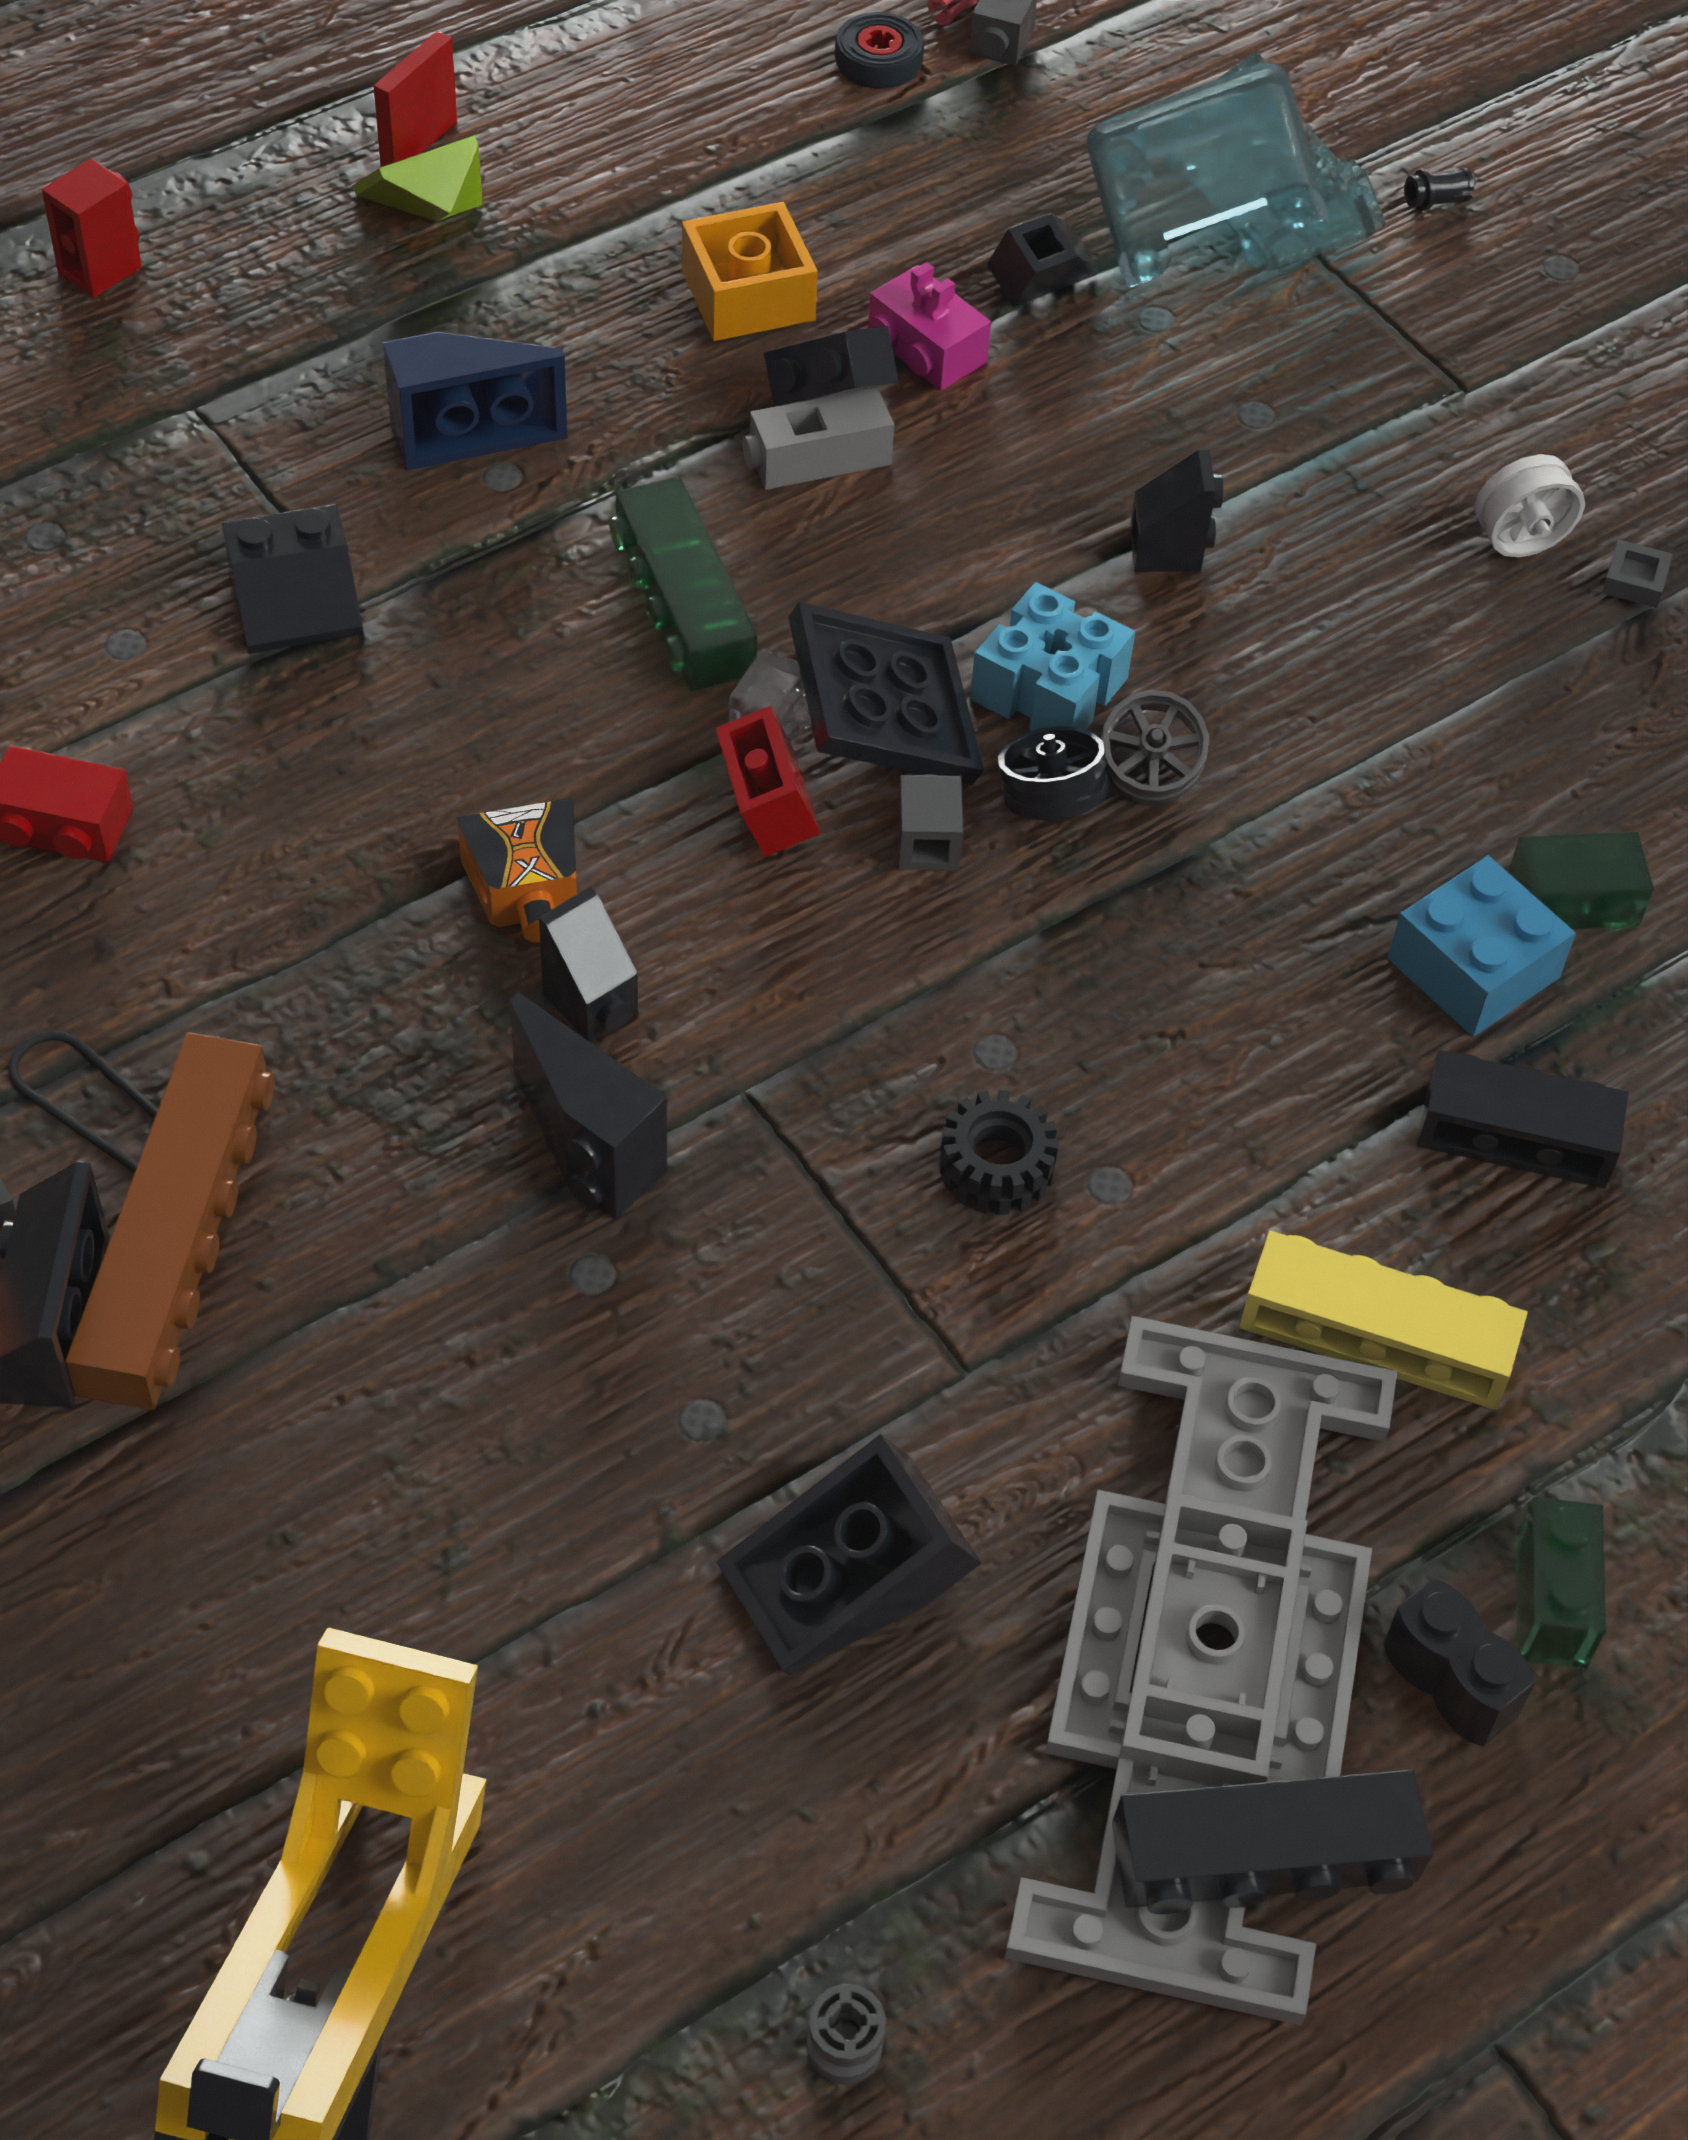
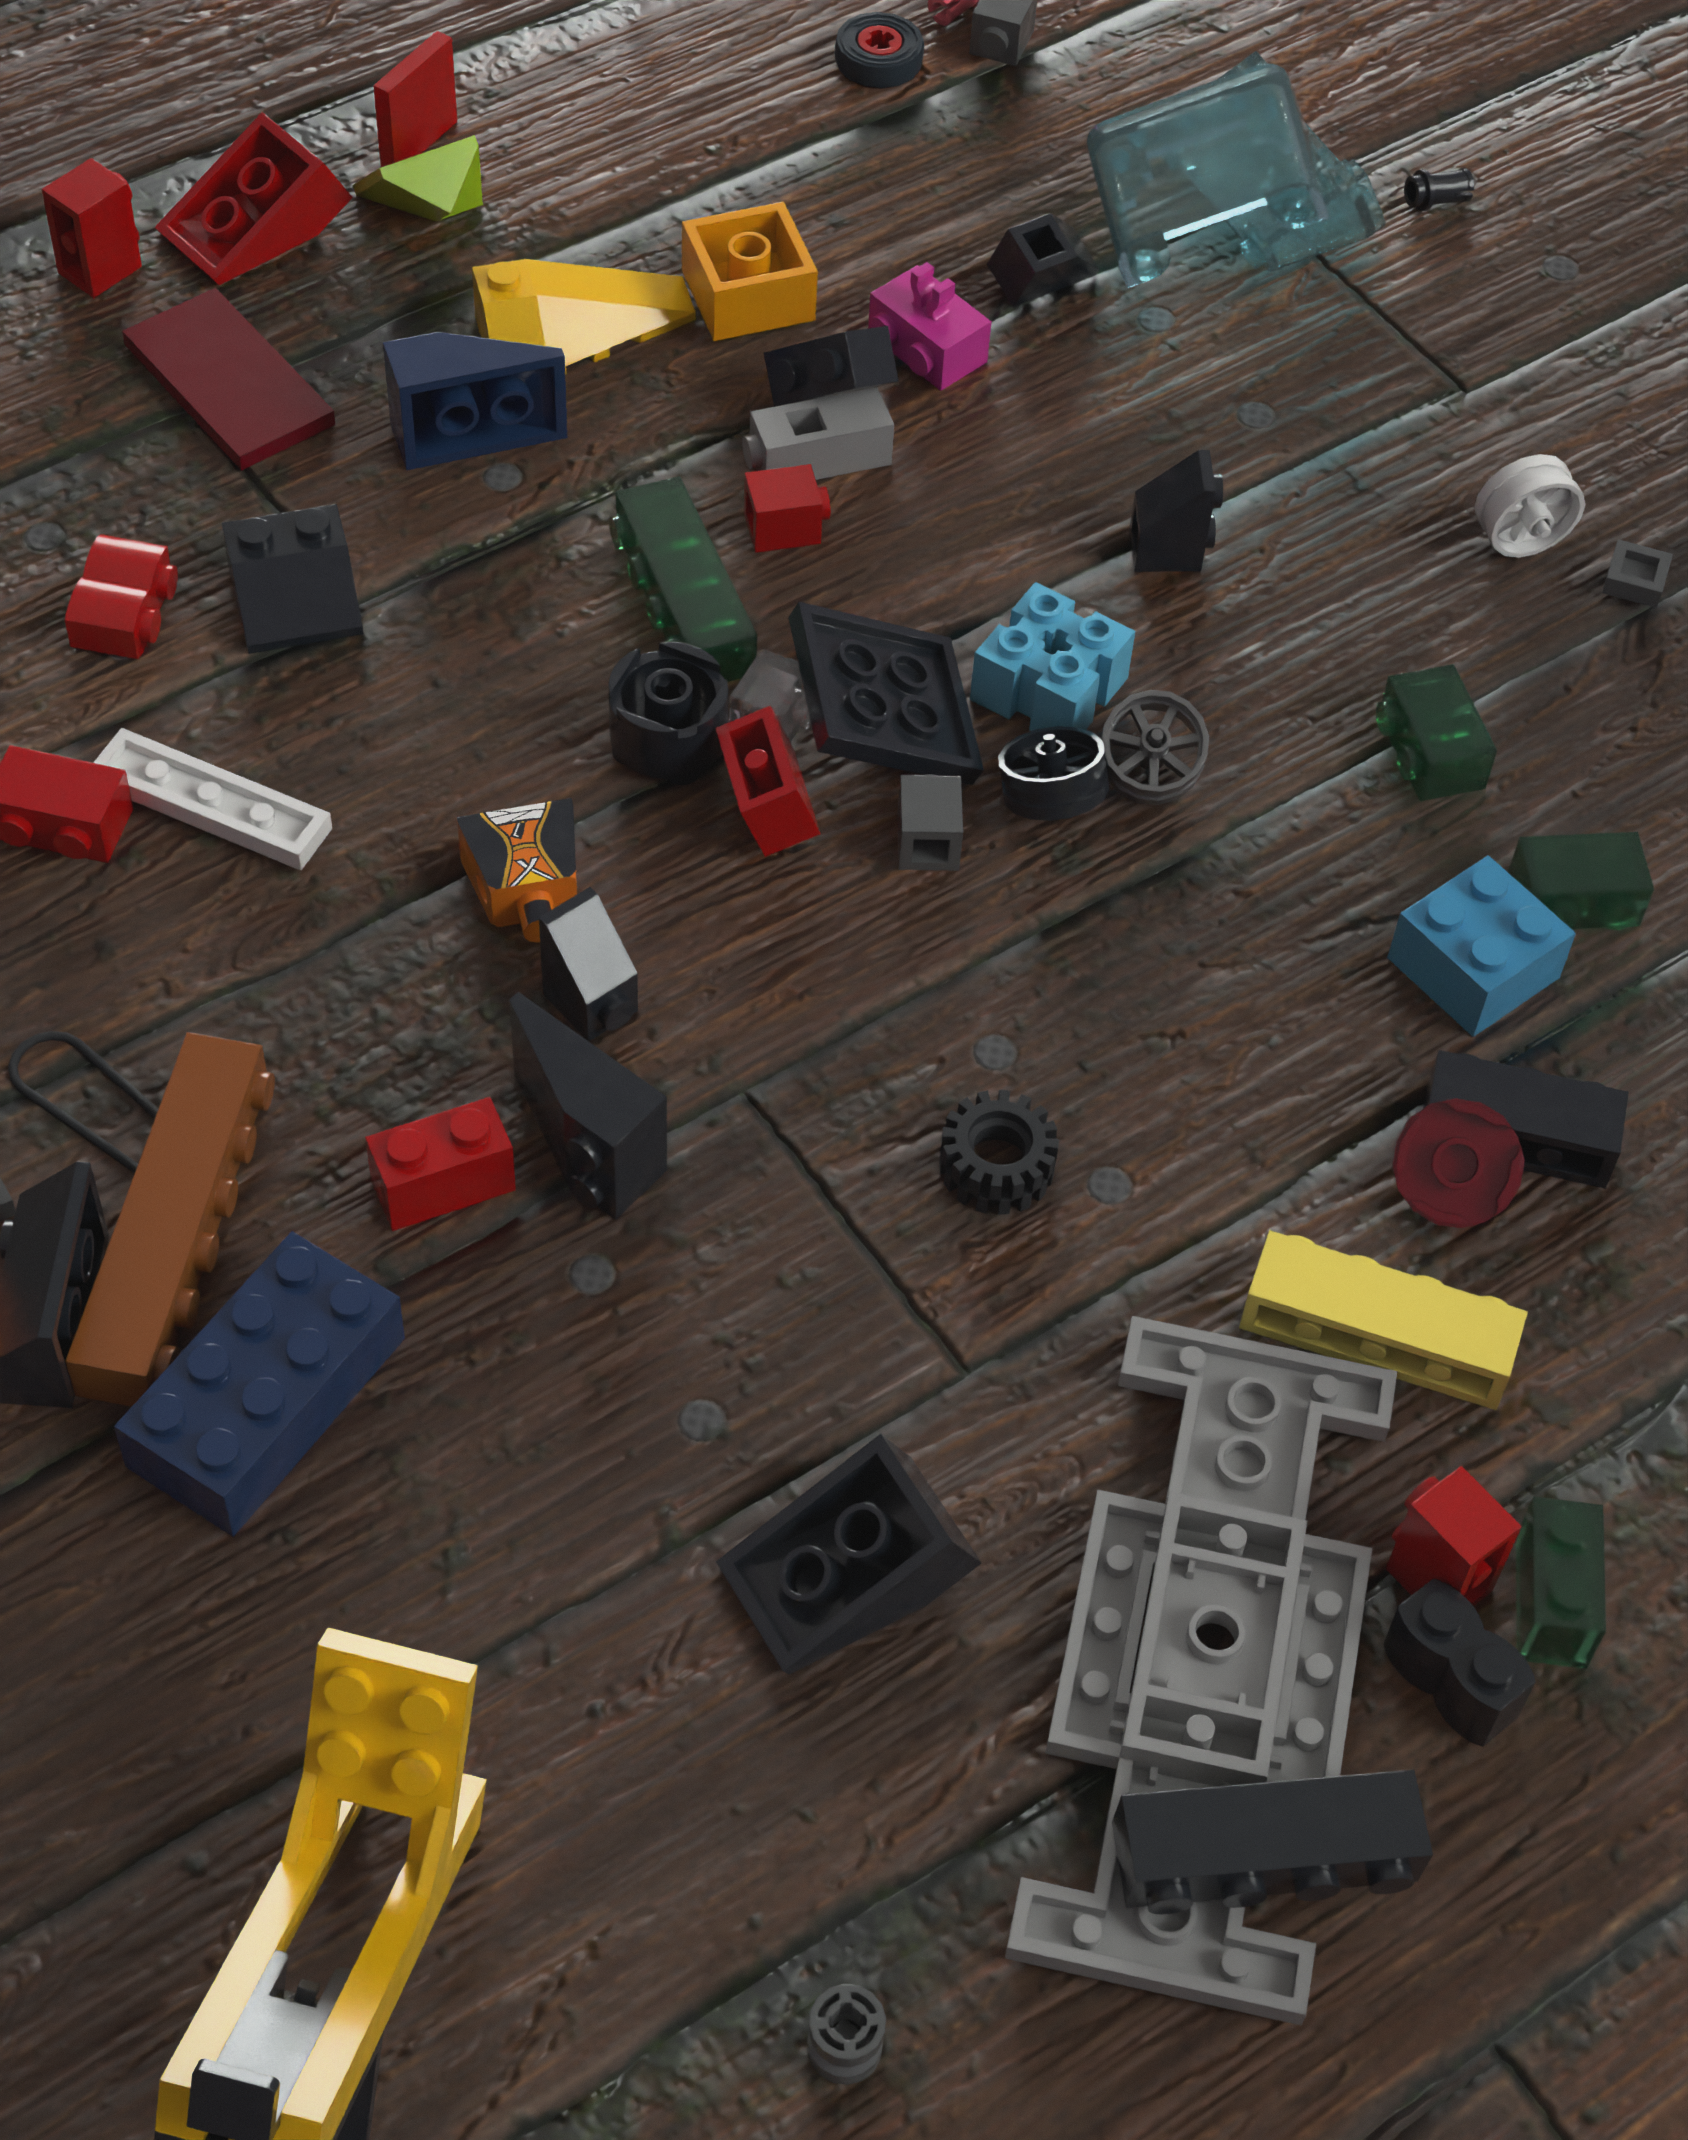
none -> red brick [65,534,178,659]
none -> white plate [93,728,332,870]
none -> dark blue brick [114,1231,405,1537]
none -> dark red tile [122,287,336,471]
none -> red slope [154,112,353,285]
none -> red brick [365,1097,516,1231]
none -> yellow wedge [472,259,696,375]
none -> black brick [608,642,729,785]
none -> red brick [744,464,831,553]
none -> clear green brick [1376,664,1497,802]
none -> red brick [1386,1466,1522,1606]
none -> dark red tile [1392,1098,1524,1228]

